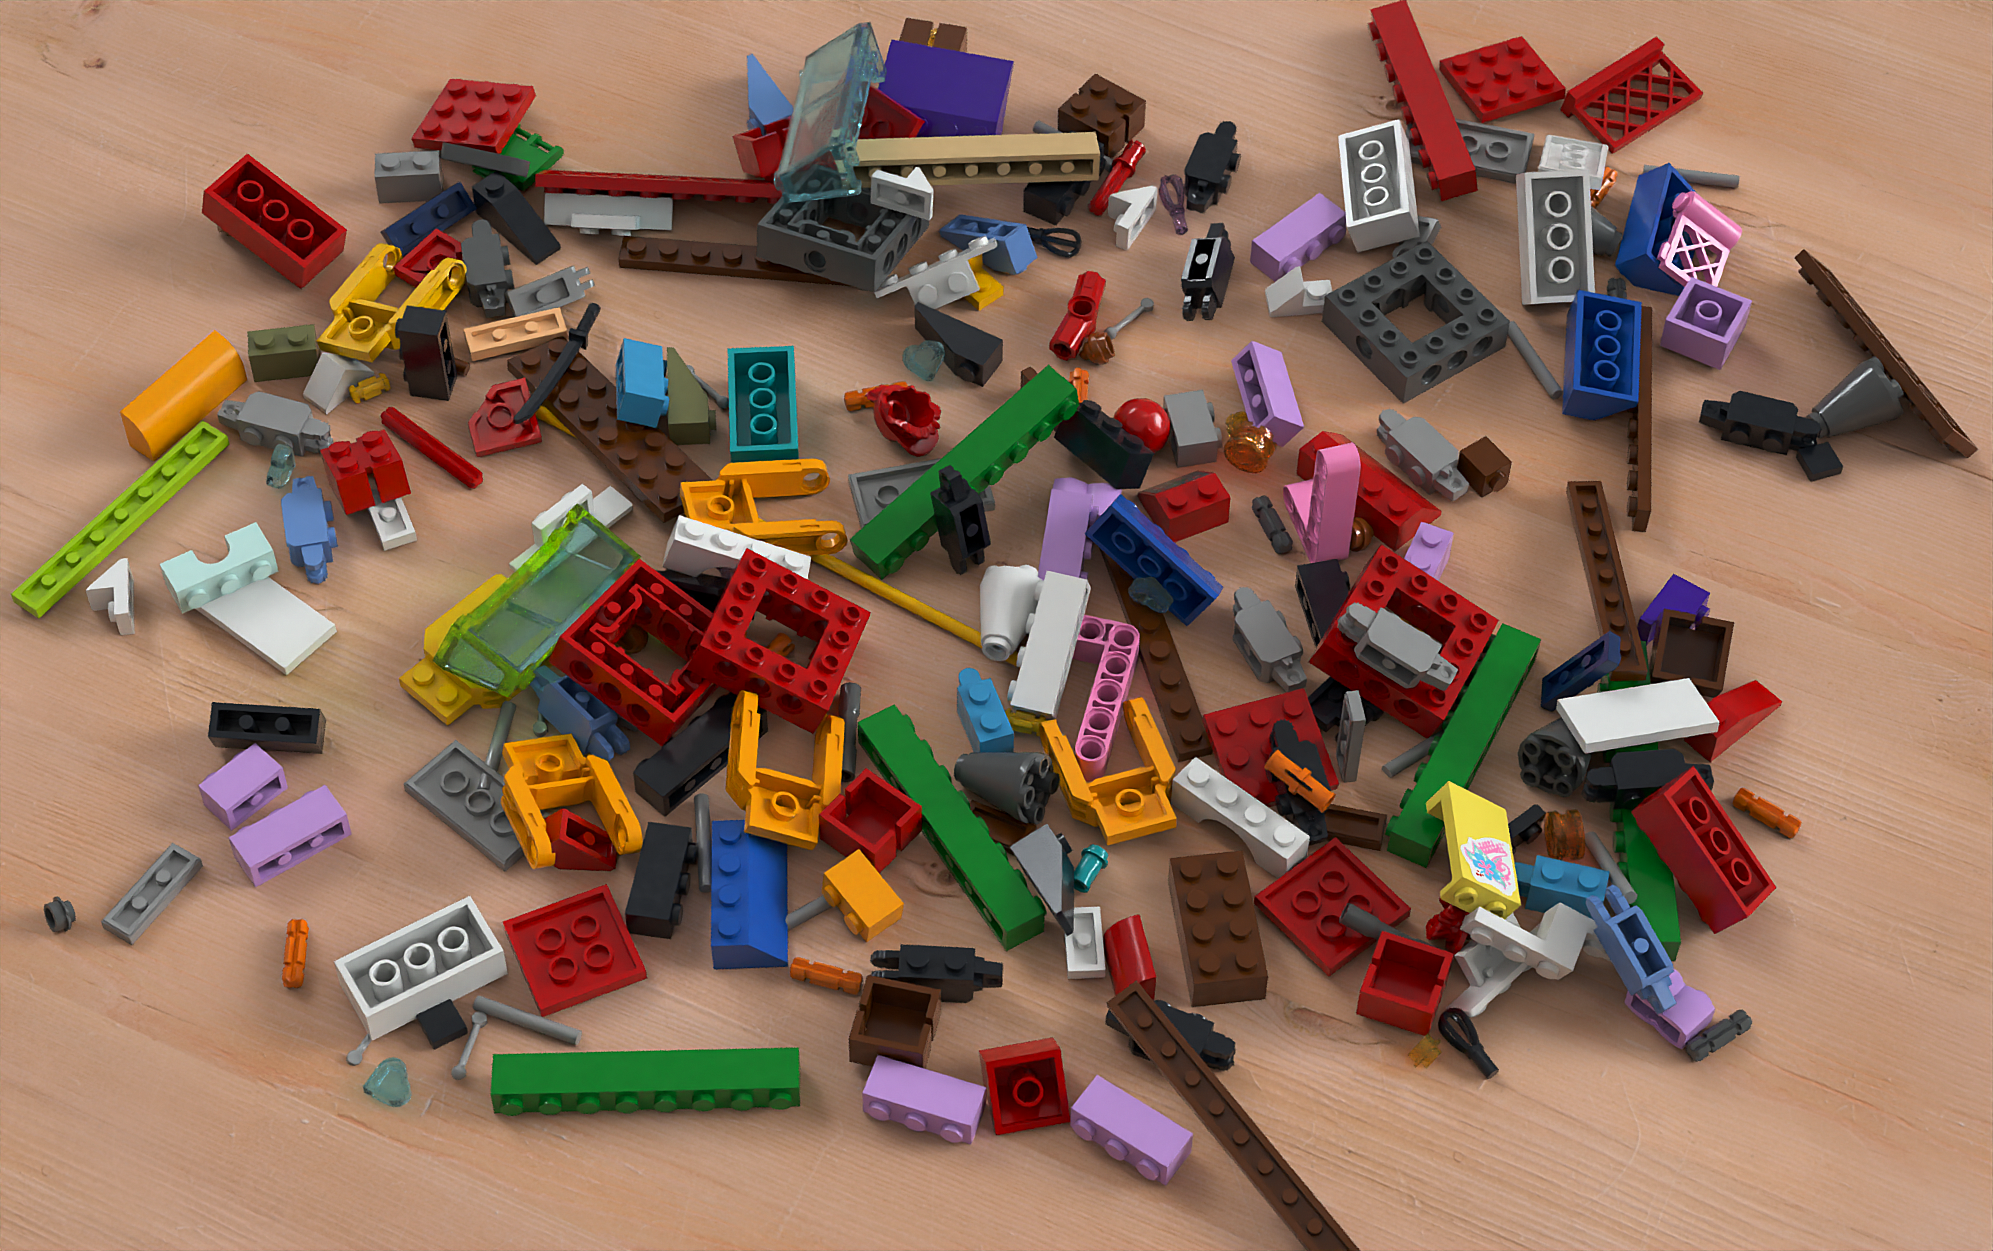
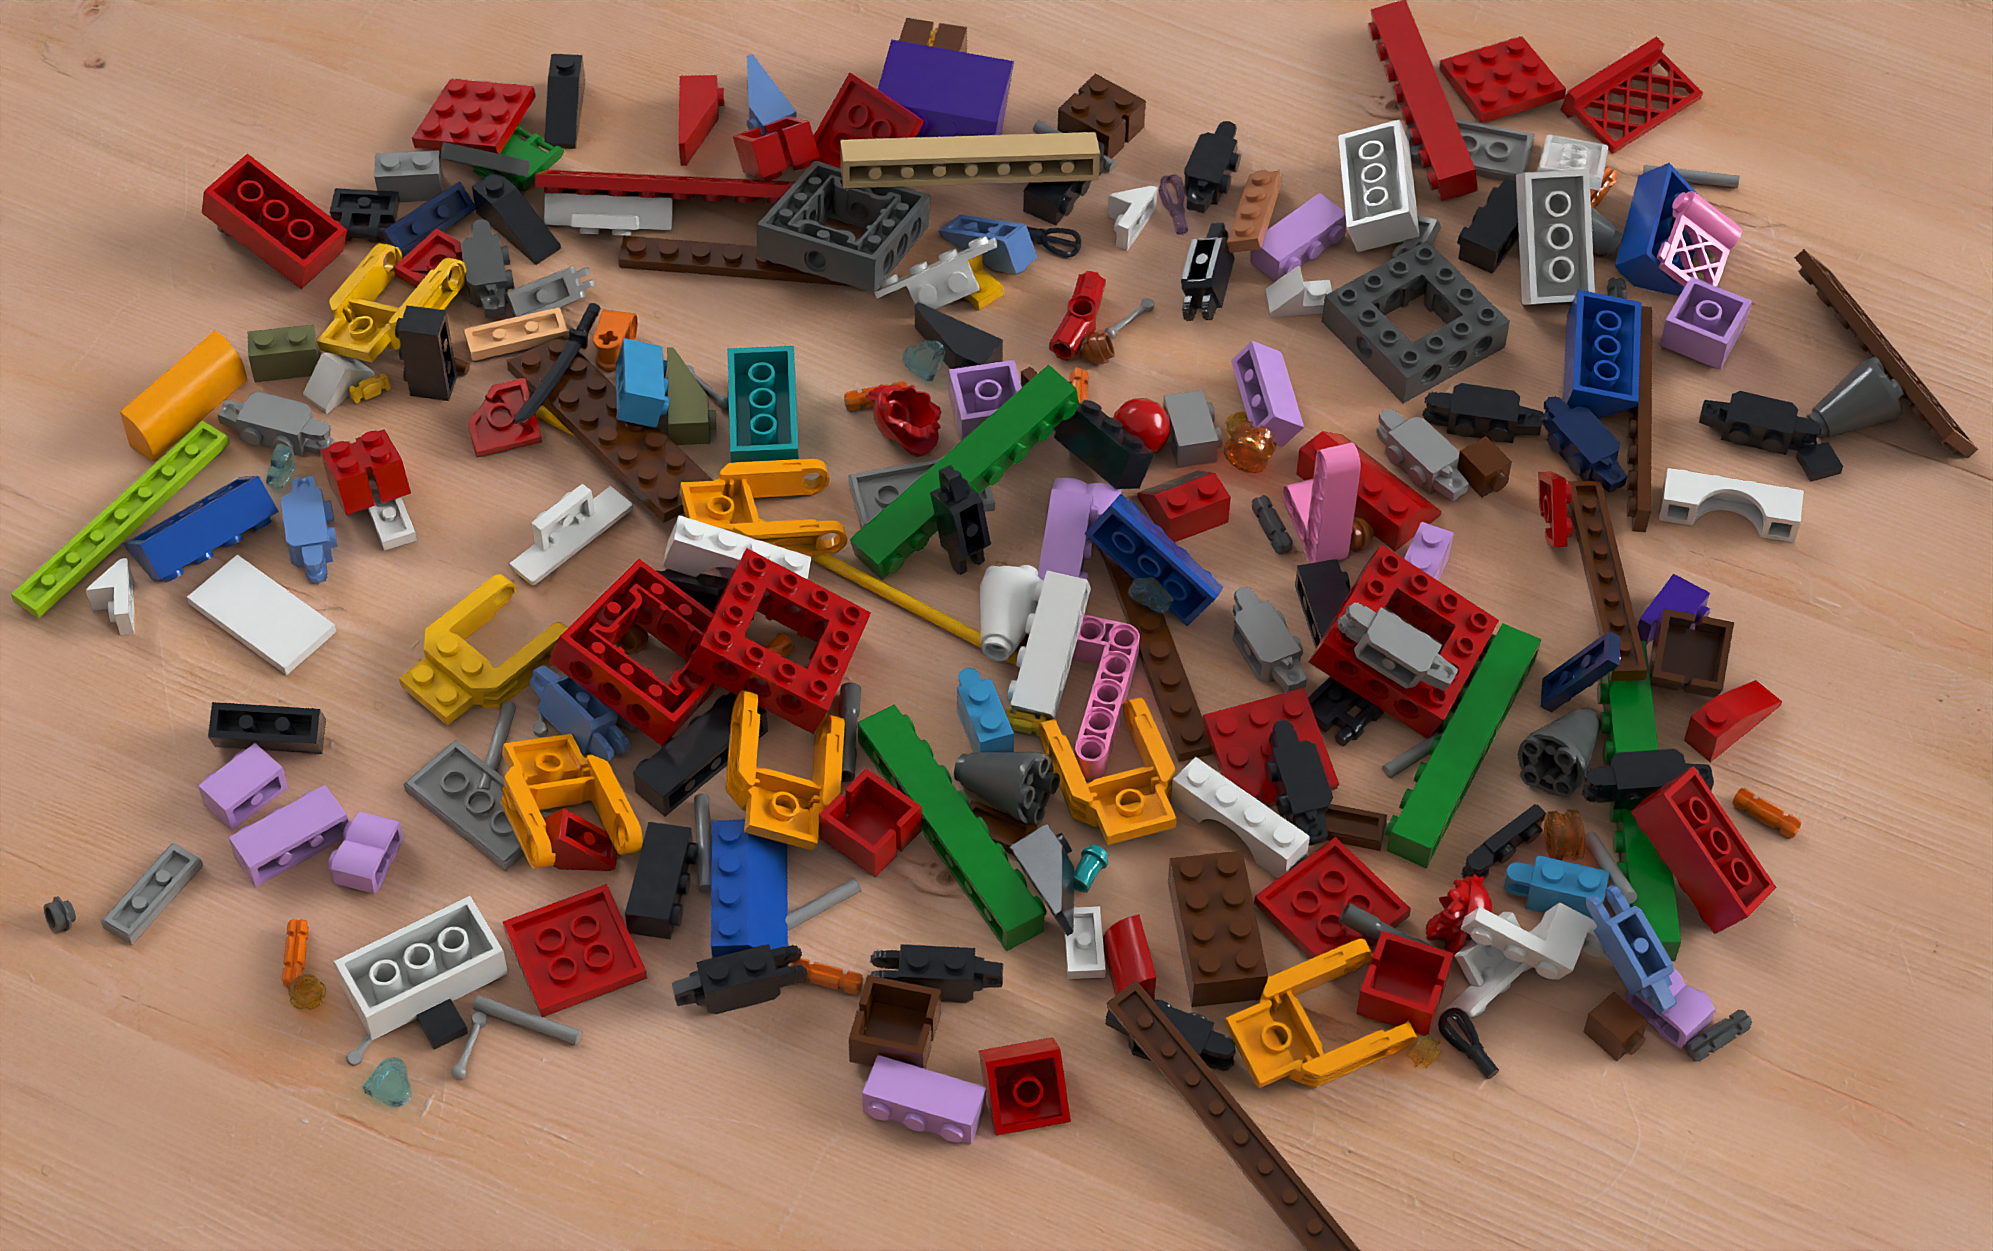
light aqua arch [160,522,278,614] -> none
red axle [380,407,483,489] -> none
clear light blue windscreen [432,503,641,697] -> none
green brick [491,1047,800,1116] -> none
clear light blue windscreen [774,22,887,203] -> none
light orange brick [821,849,904,942] -> none
white slope [870,167,934,220] -> none
lavender brick [1070,1075,1193,1186] -> none
red axle [1088,140,1146,216] -> none
orange pin [1264,750,1336,813] -> none
light grey tile [1336,690,1366,783] -> none
light yellow panel [1426,781,1521,920] -> none
light grey bar [1508,321,1563,399] -> none
white tile [1556,678,1719,754] -> none
none -> blue slope [124,476,279,582]
none -> clear yellow plate [289,974,326,1010]
none -> lavender brick [328,812,403,894]
none -> black plate [330,188,400,242]
none -> black slope [544,54,586,149]
none -> orange piece [593,309,638,371]
none -> black hinge [672,944,808,1014]
none -> red slope [678,75,725,166]
none -> lavender brick [949,360,1022,441]
none -> light orange plate [1224,939,1418,1089]
none -> nougat plate [1227,170,1282,253]
none -> black hinge [1422,383,1543,443]
none -> black brick [1457,178,1519,274]
none -> red plate [1538,471,1573,547]
none -> dark blue hinge [1543,396,1627,493]
none -> reddish brown brick [1583,992,1648,1061]
none -> white arch [1658,468,1804,543]

